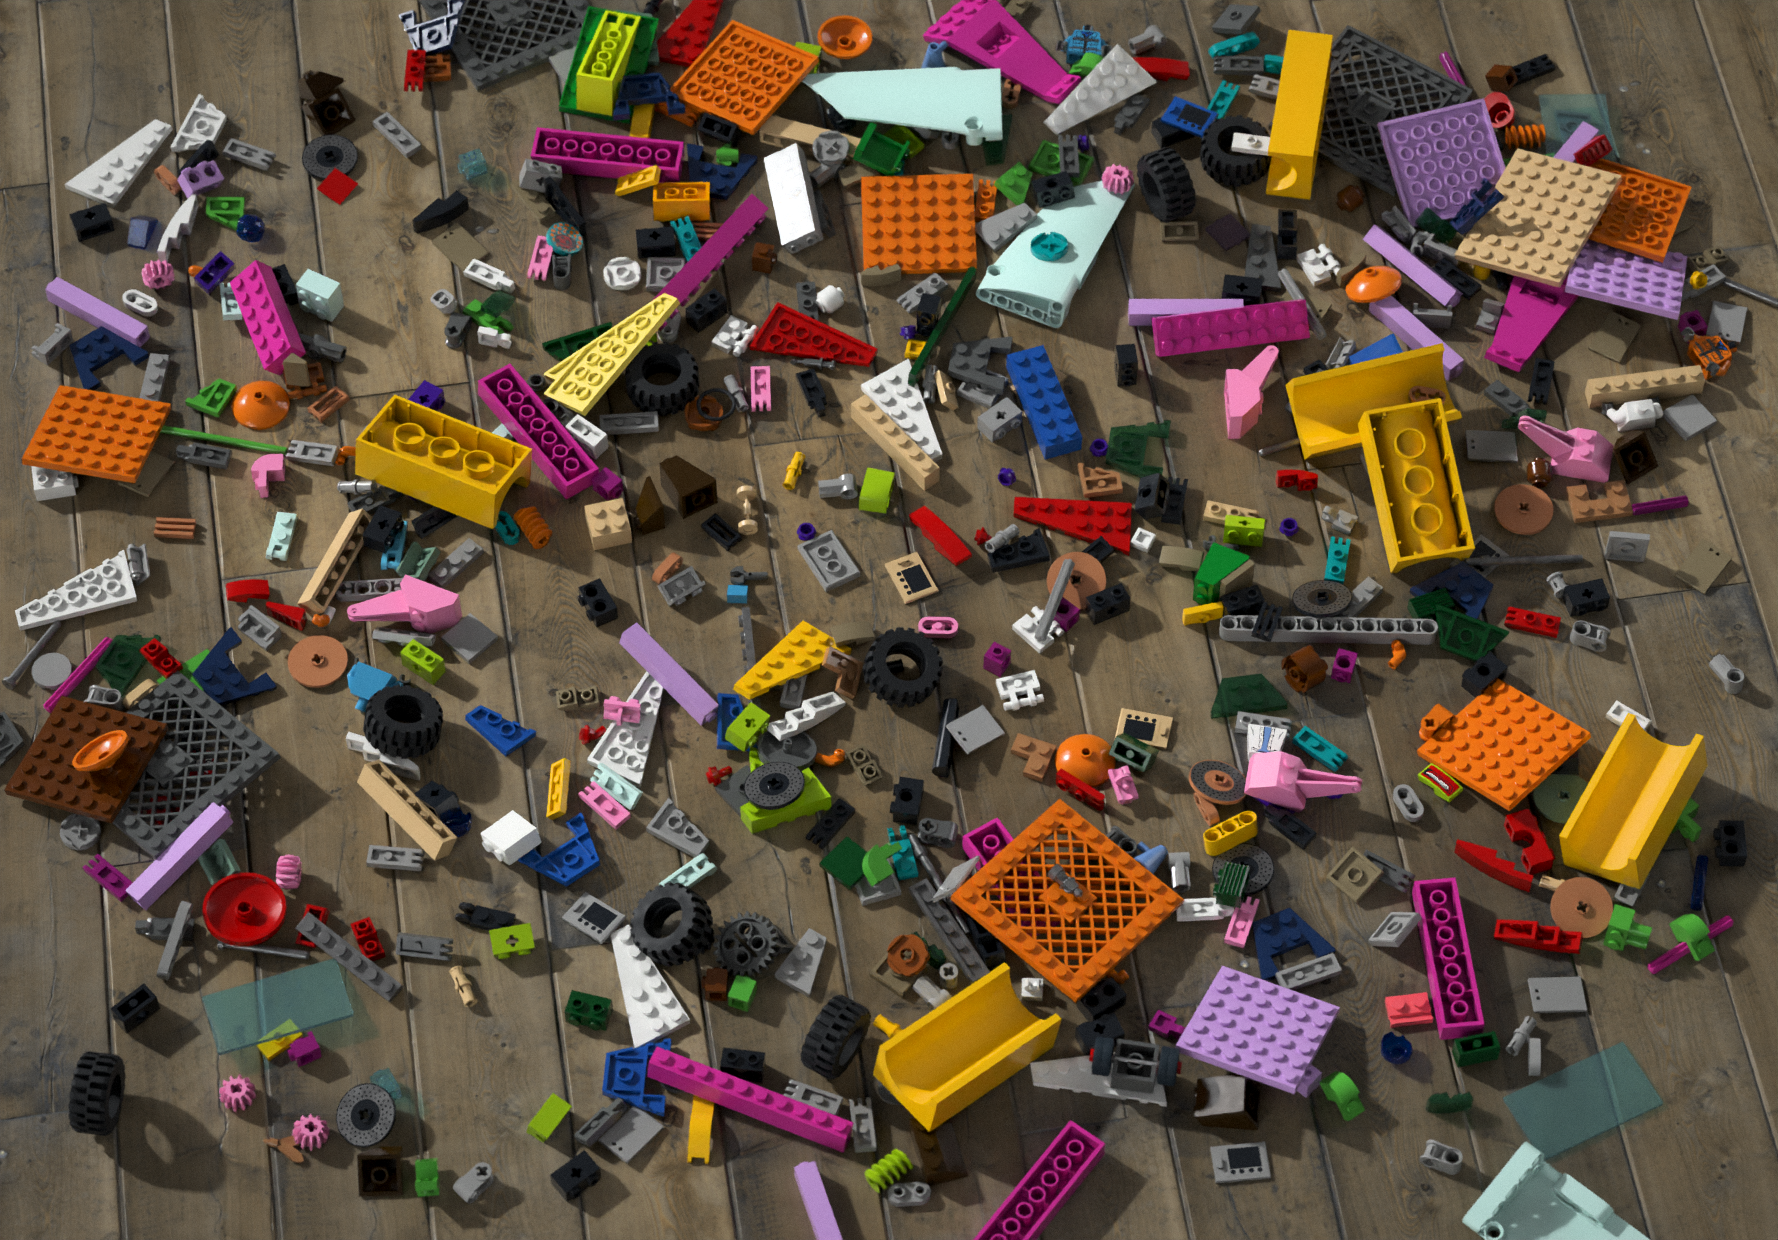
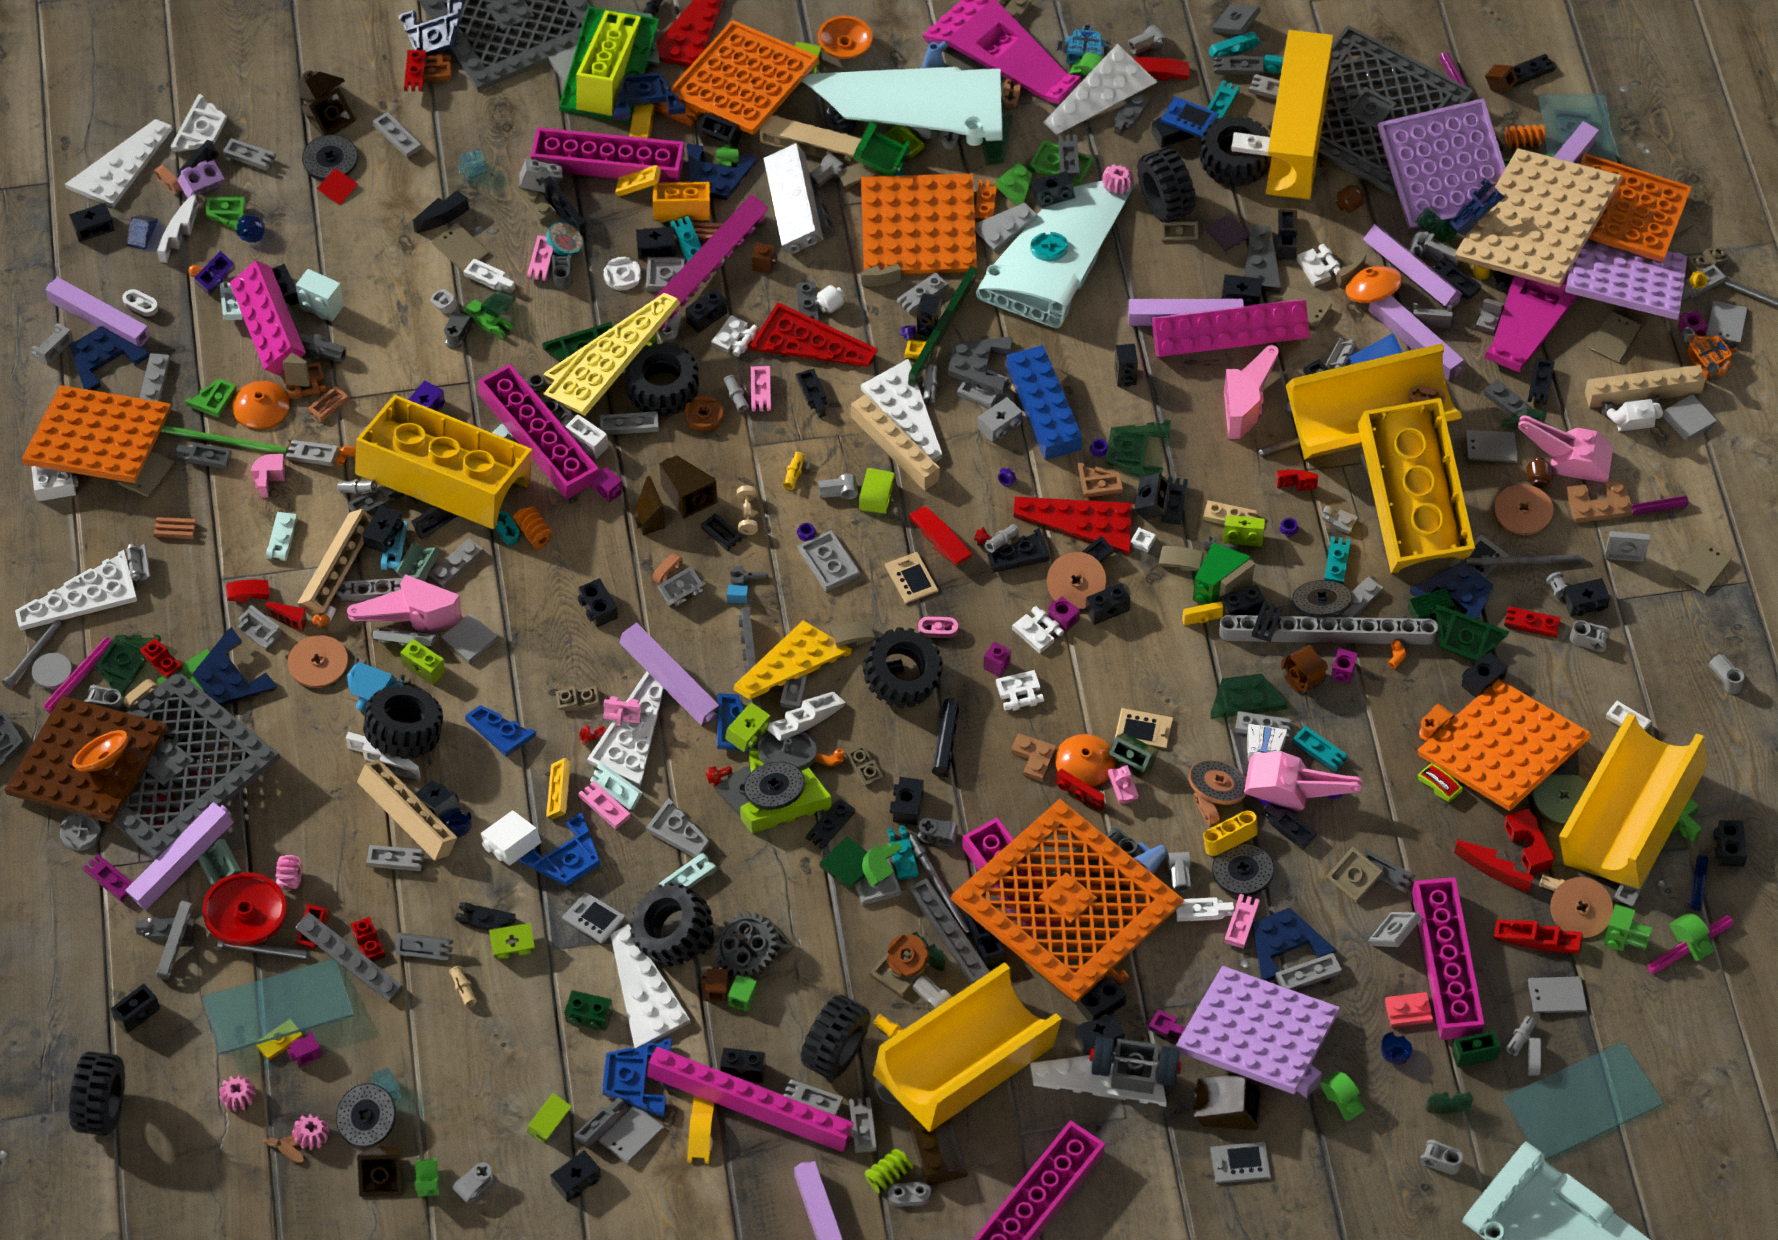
bright pink gear [142,259,174,290] -> none
white plate [477,326,512,348] -> none
tan brick [584,498,632,551] -> none
black piece [697,388,736,421] -> none
light grey wing [775,928,827,998] -> none
dark grey piece [790,358,836,371] -> none
light grey tile [813,131,850,165] -> none
medium nougat plate [822,646,863,699] -> none
light grey container [931,856,980,902] -> none
tan plate [934,370,959,411] -> none
light grey bush [939,963,958,989] -> none
light grey container [946,705,1005,755] -> none
white tile [1021,978,1043,1001] -> none
light grey axle [1034,559,1075,642] -> none
flat silver piece [1047,864,1083,898] -> none
dark purple plate [1077,135,1089,153] -> none
dark green brick [1213,862,1250,908] -> none
light grey axle [1278,268,1327,340] -> none
light grey hinge [1382,205,1416,245] -> none
light grey plate [1393,784,1424,822] -> none
red piece [1484,92,1515,130] -> none
red slope [1573,135,1613,167] -> none
dark brown slope [1613,430,1658,484] -> none

